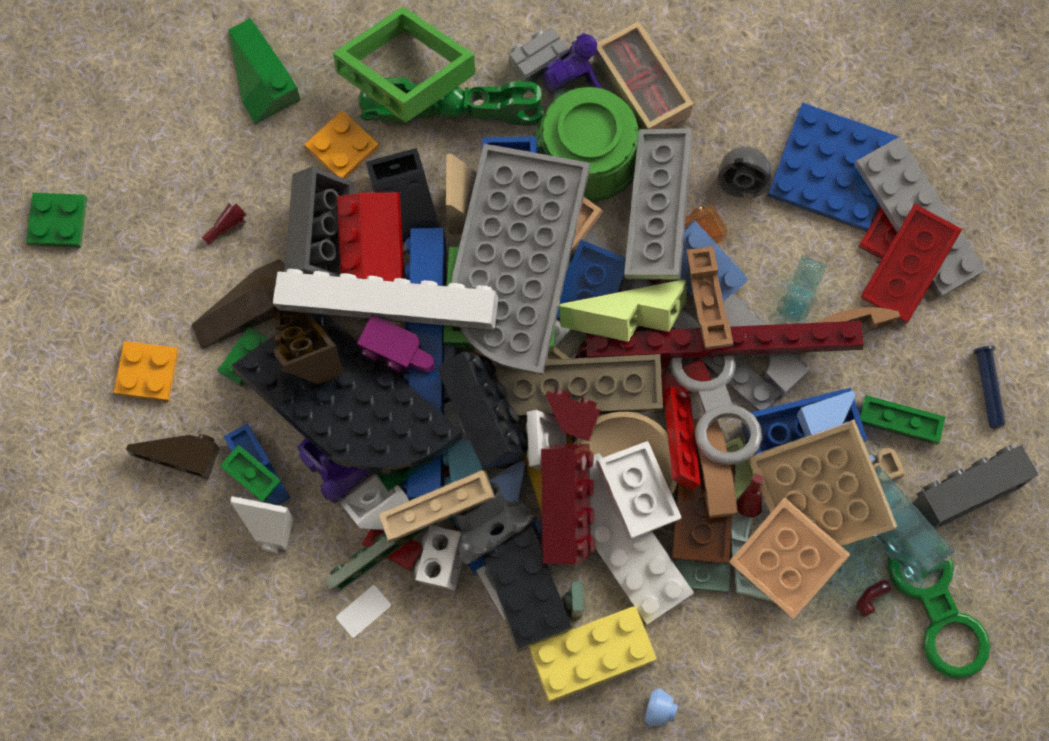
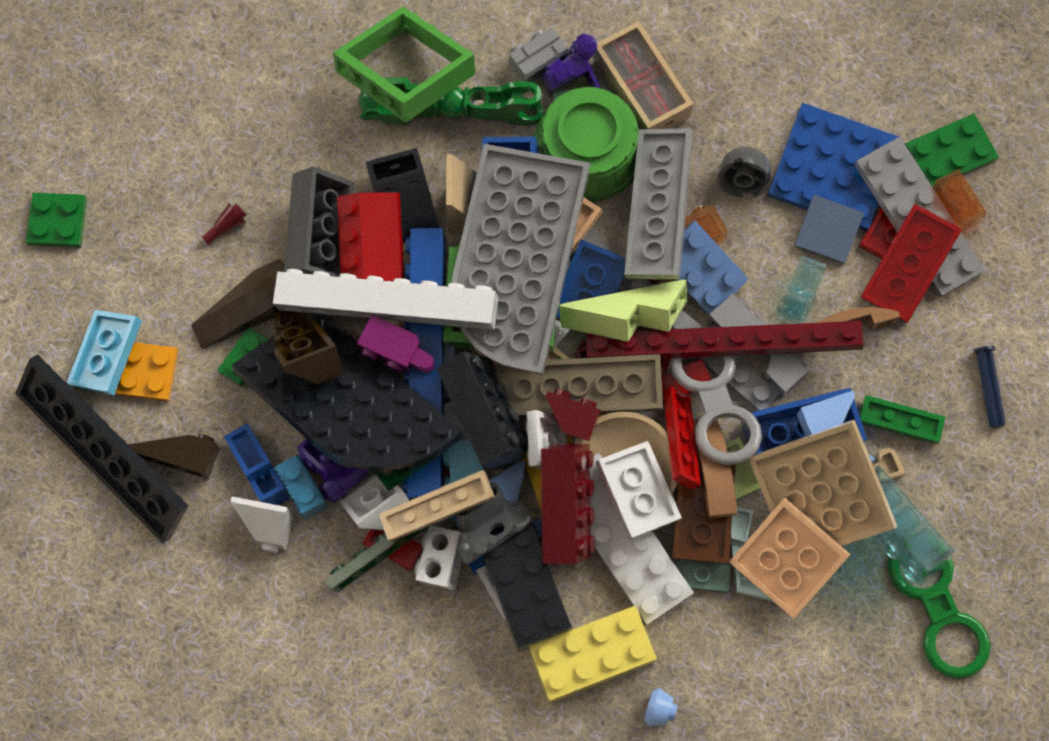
green plate [220,445,282,503] -> none
green wedge [228,18,300,124] -> none
light orange plate [304,110,379,179] -> none
white sticker [336,585,391,638] -> none
sand green plate [565,582,584,619] -> none
medium nougat slope [686,246,733,350] -> none
dark red cone [736,474,764,518] -> none
dark red arm [856,579,891,617] -> none
dark grey brick [912,445,1039,533] -> none
none -> black plate [15,355,189,544]
none -> medium azure plate [67,310,142,396]
none -> dark azure brick [275,455,328,520]
none -> sand blue tile [795,195,864,263]
none -> green plate [905,113,999,188]
none -> clear orange brick [932,169,987,233]

